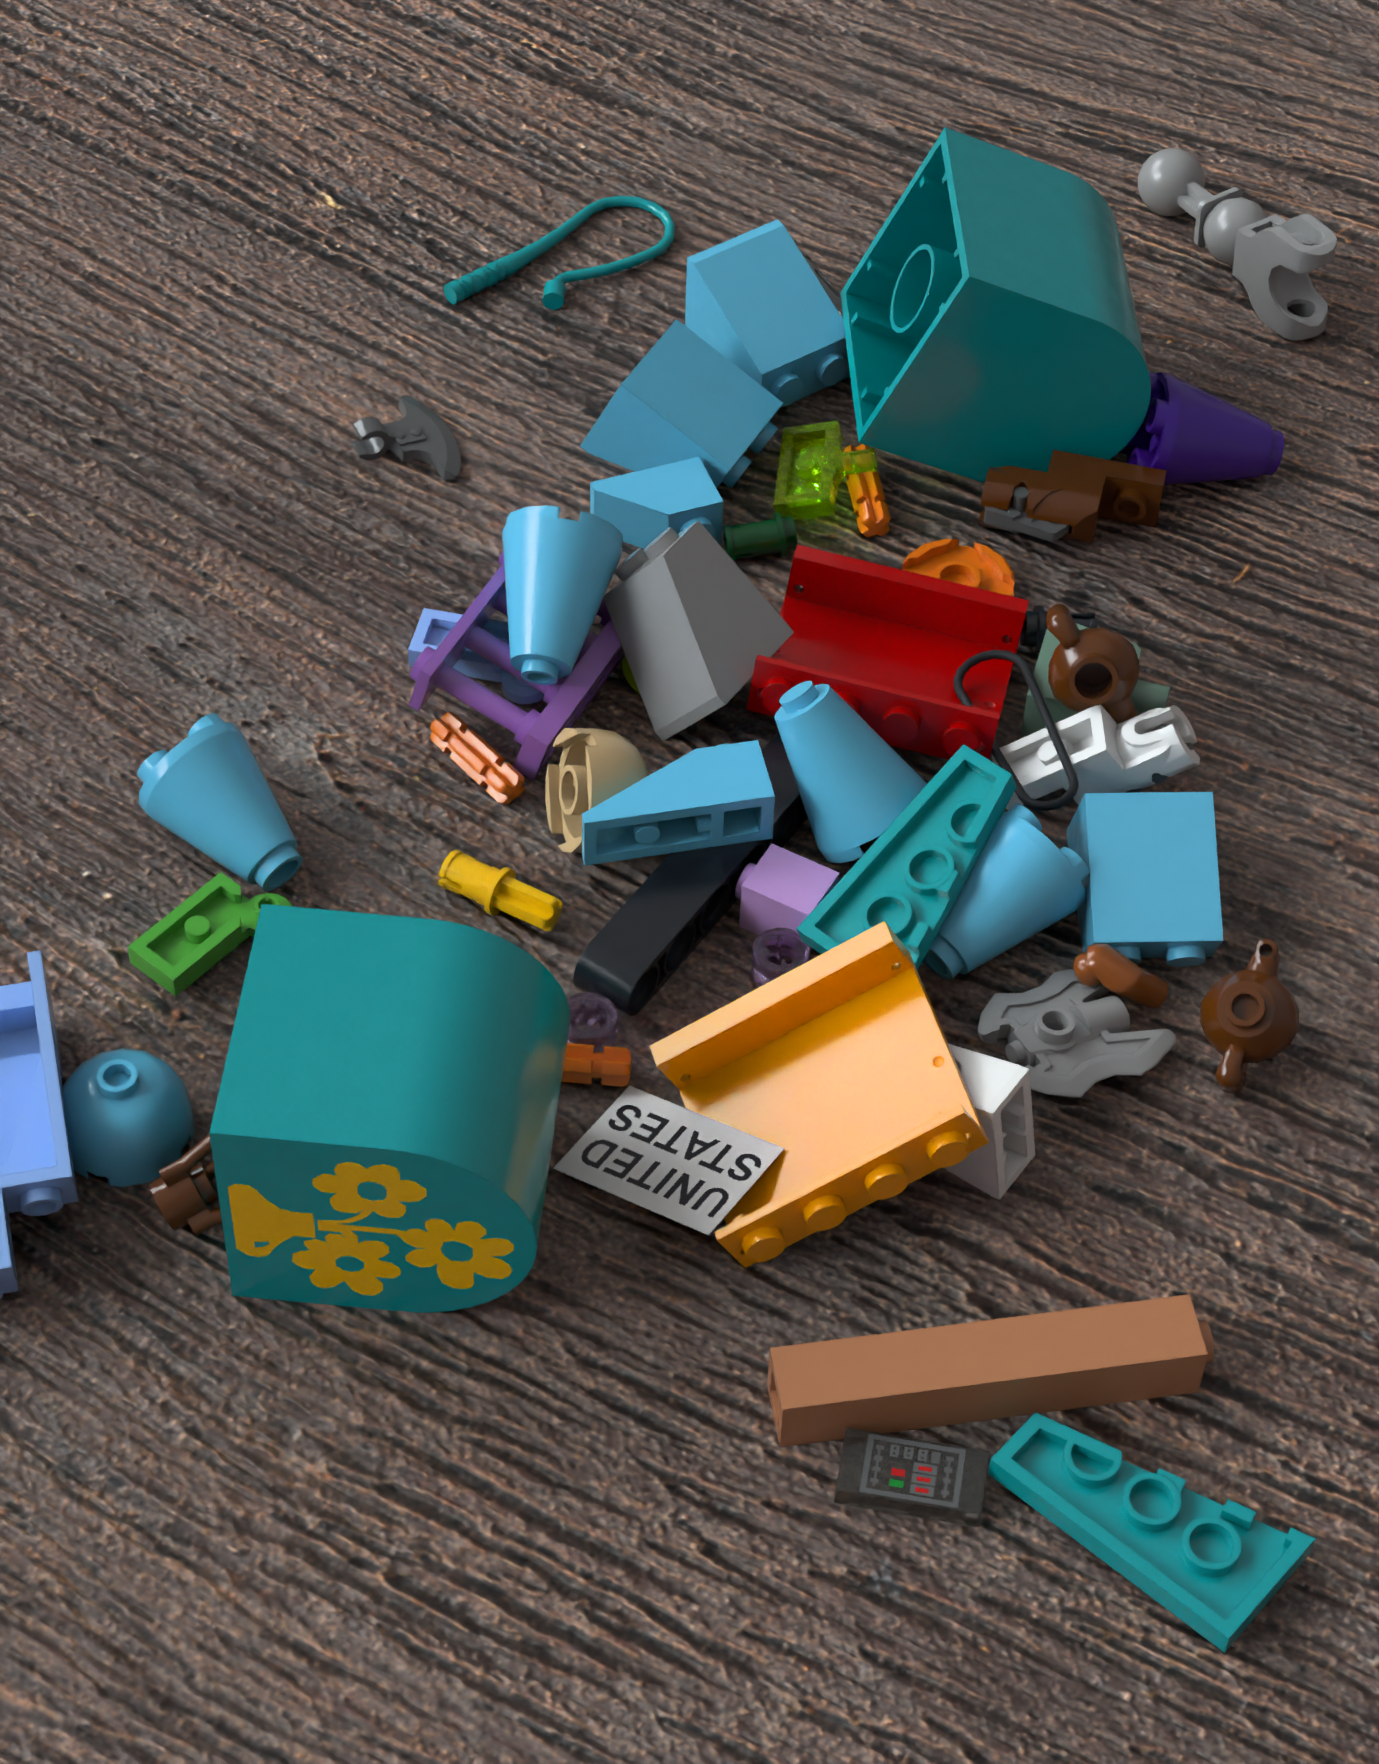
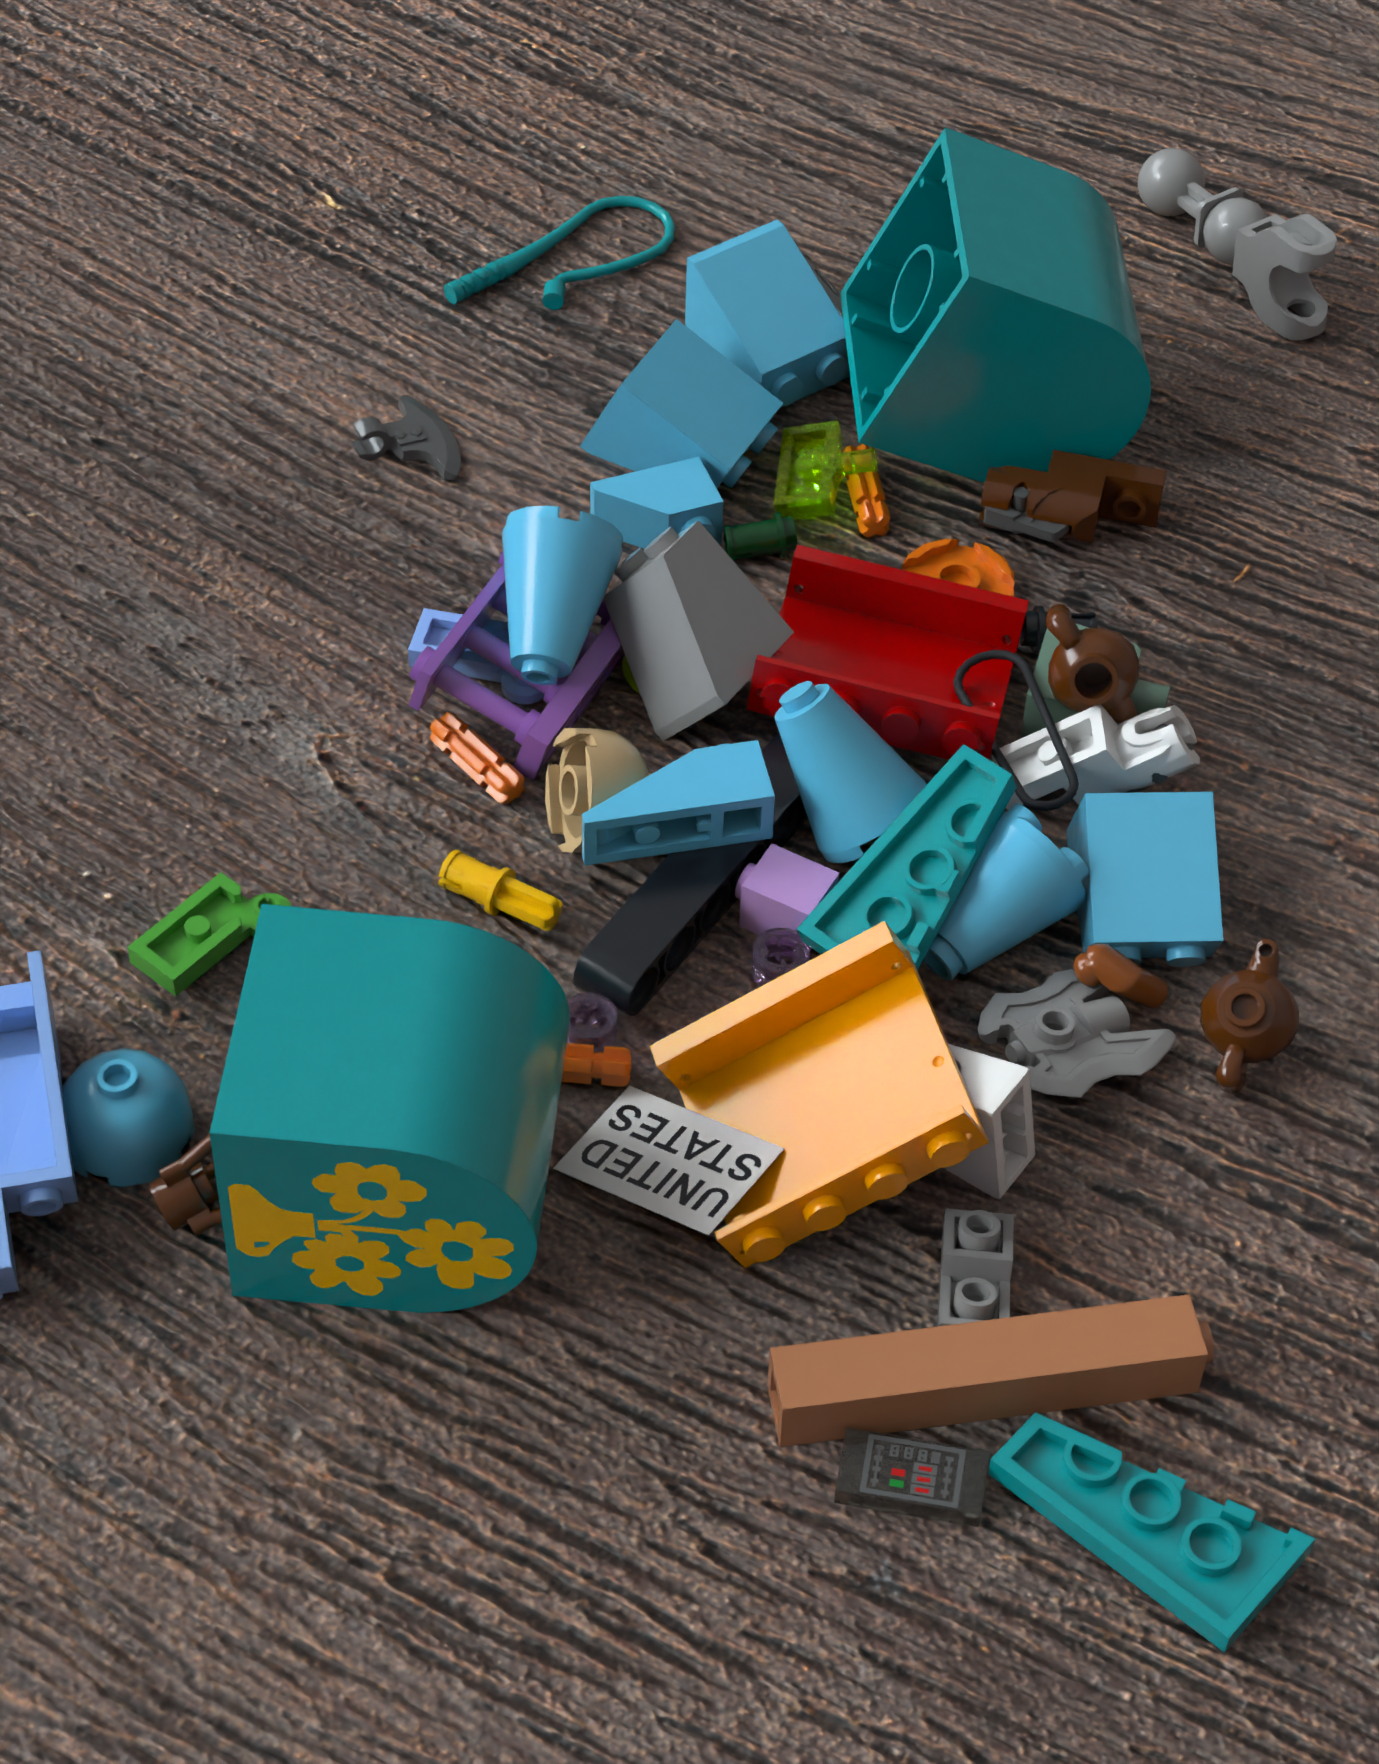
medium azure cone [137,713,303,892] -> none
dark purple cone [1118,372,1284,485] -> none
none -> light grey slope [937,1208,1014,1326]

